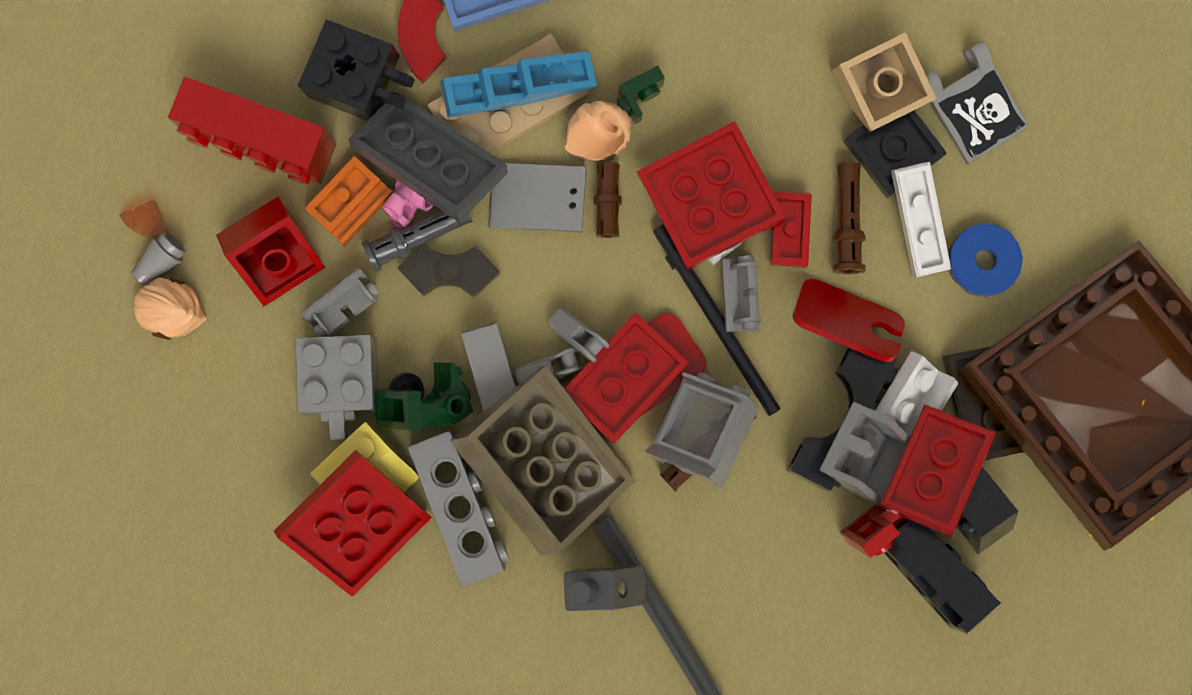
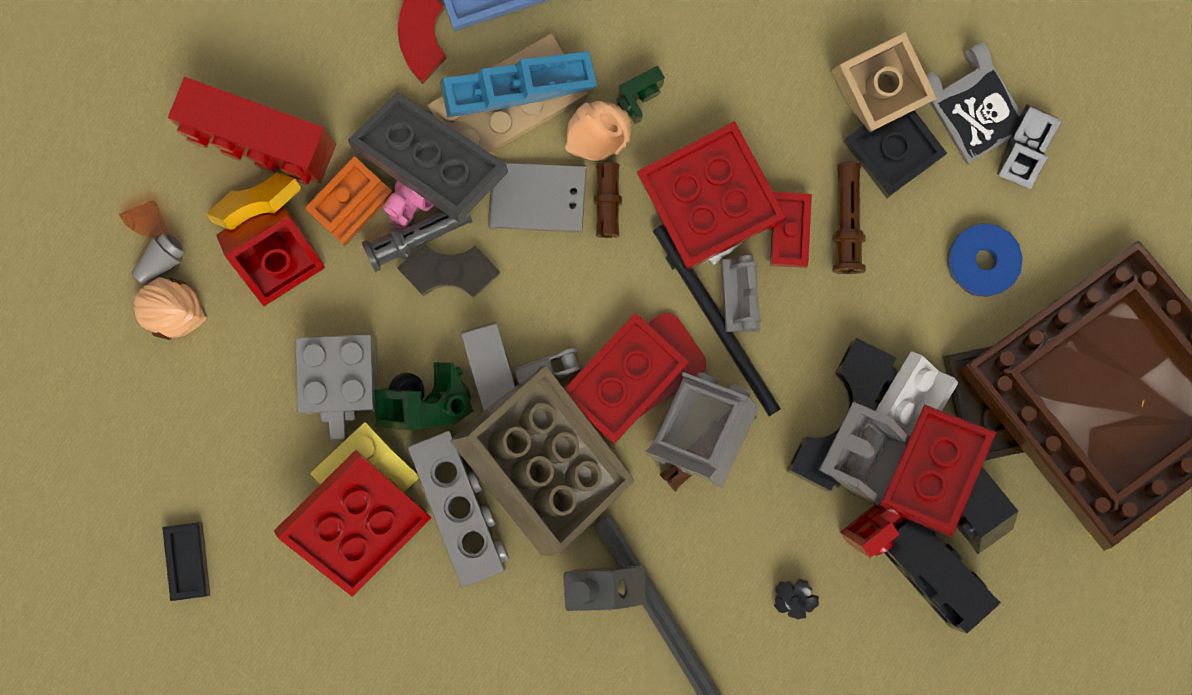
black hinge [297,19,415,121] -> none
light grey hinge [301,268,379,337] -> none
light grey bar [549,308,610,363] -> none
red piece [792,279,905,362] -> none
white tile [891,162,951,278] -> none
none -> black tile [162,522,210,601]
none -> yellow tile [206,173,301,230]
none -> black plant [774,578,819,619]
none -> slope [997,104,1062,189]

